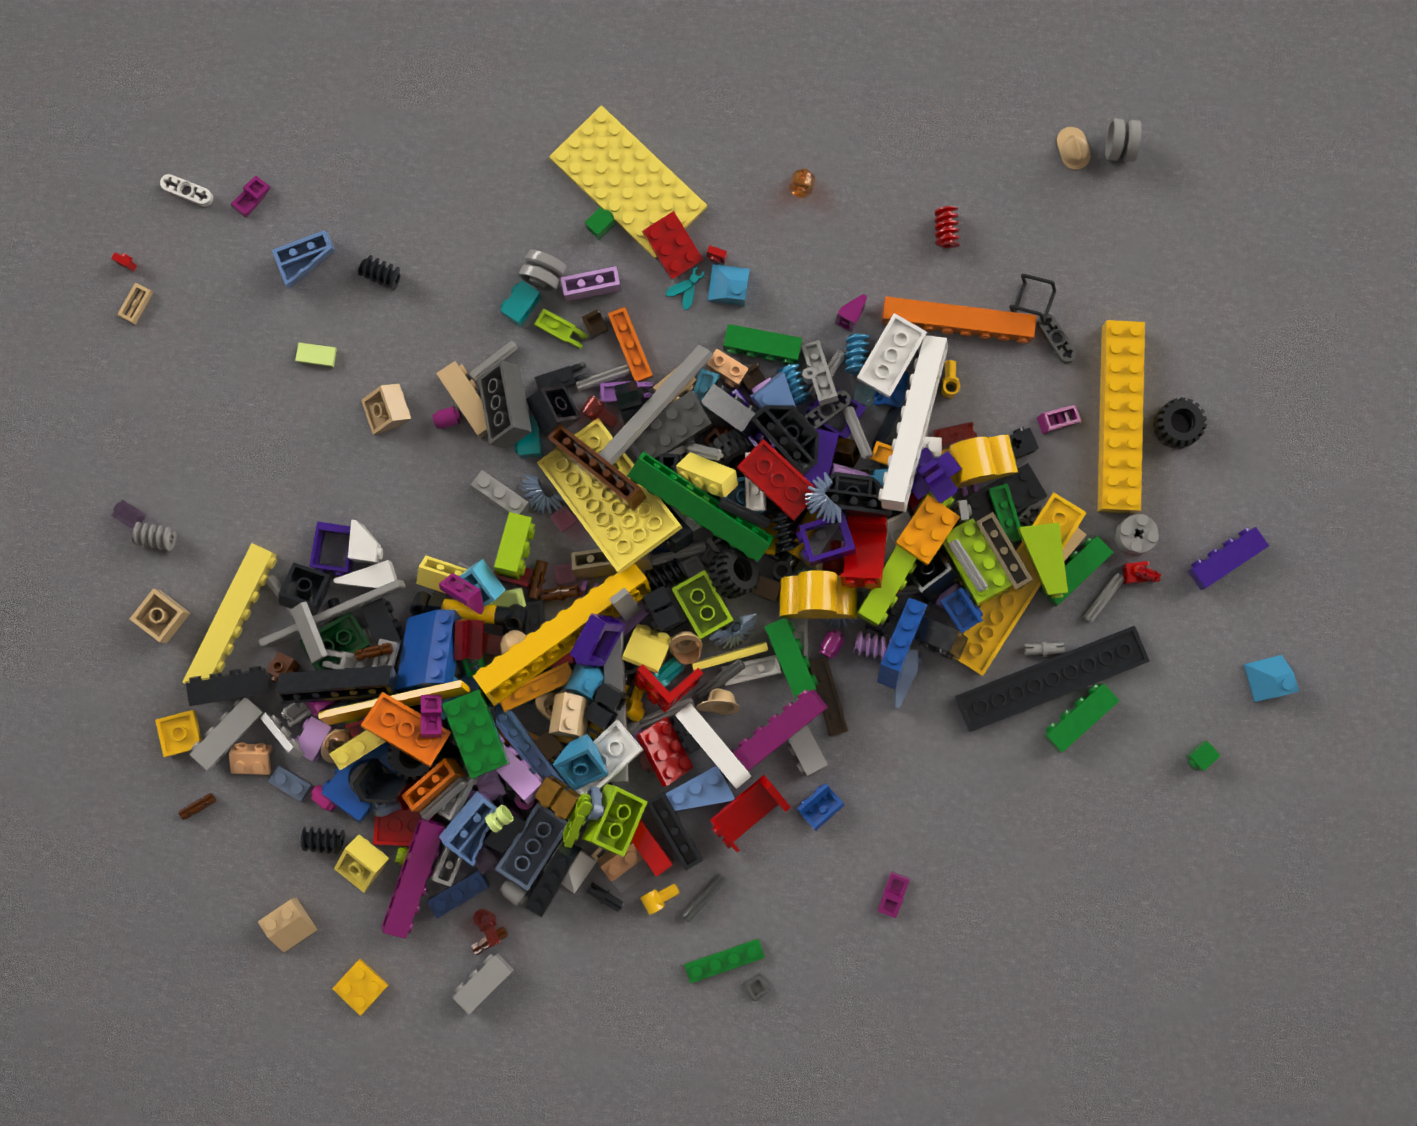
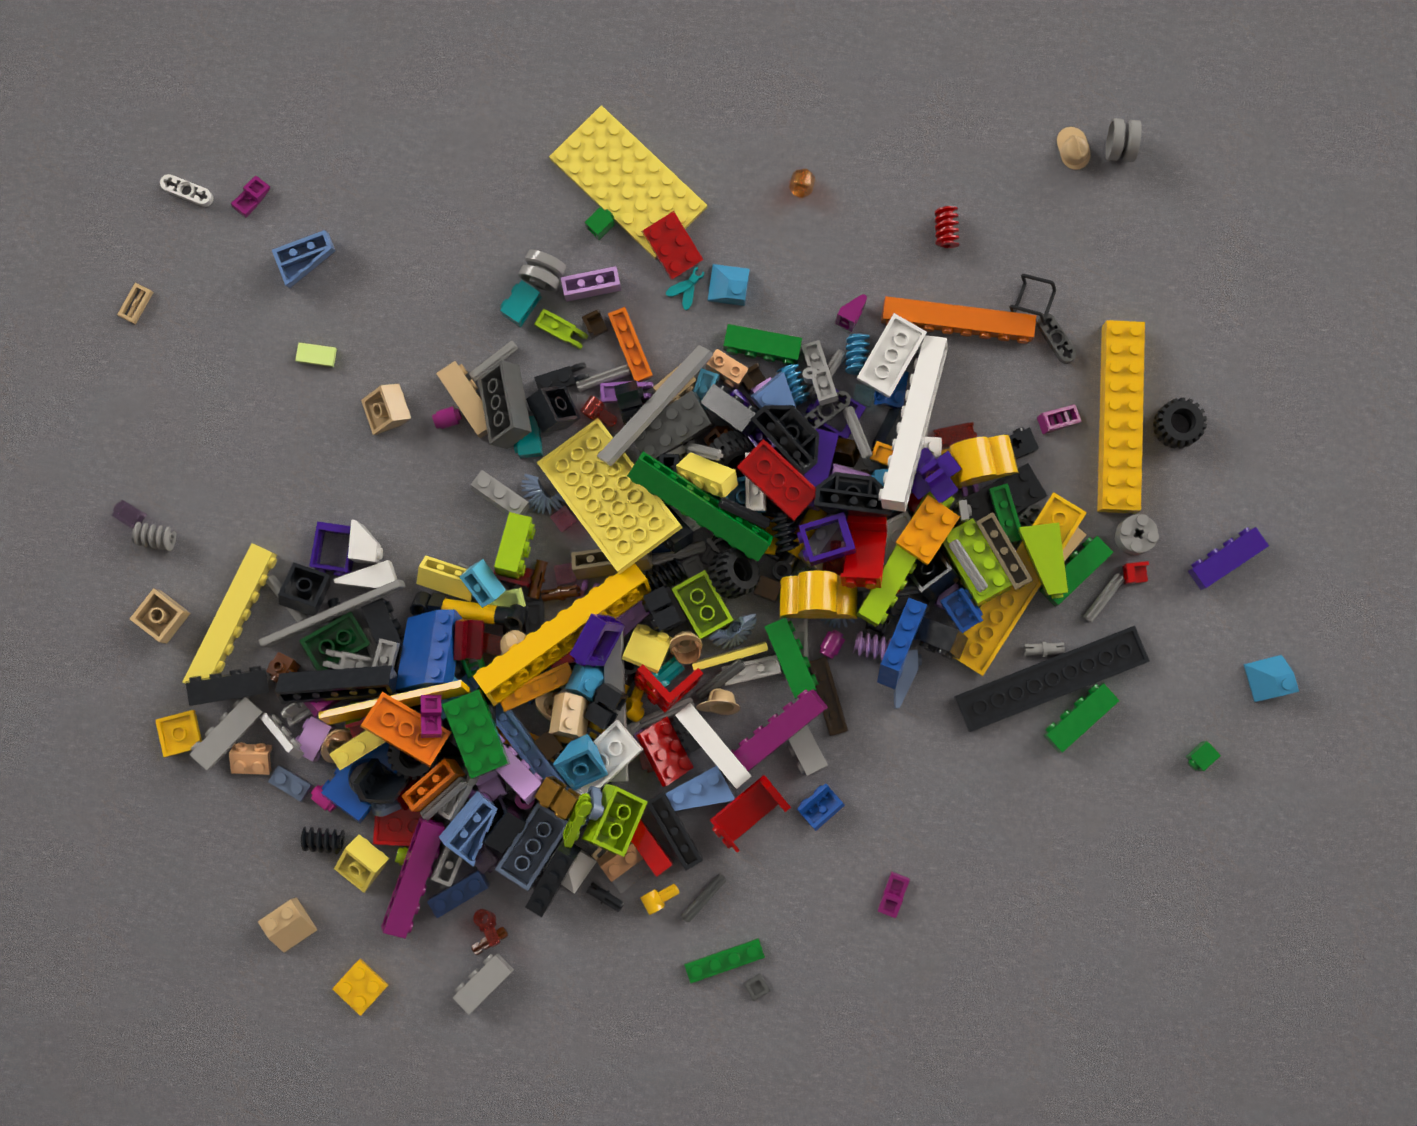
red plate [111,252,137,272] -> none
reddish brown axle [178,793,216,820] -> none
light grey tile [291,602,327,663] -> none
reddish brown axle [354,643,393,661] -> none
black piece [358,255,400,290] -> none
magenta tile [439,573,484,614] -> none
yellowish green wheel [485,805,513,833] -> none
light grey brick [499,879,529,906] -> none
reddish brown brick [547,424,646,511] -> none
light grey tile [609,588,641,622] -> none
red plate [707,245,727,264] -> none
sand blue hair [805,472,841,524] -> none
yellow axle [941,360,960,399] -> none
red axle [1133,564,1161,583] -> none

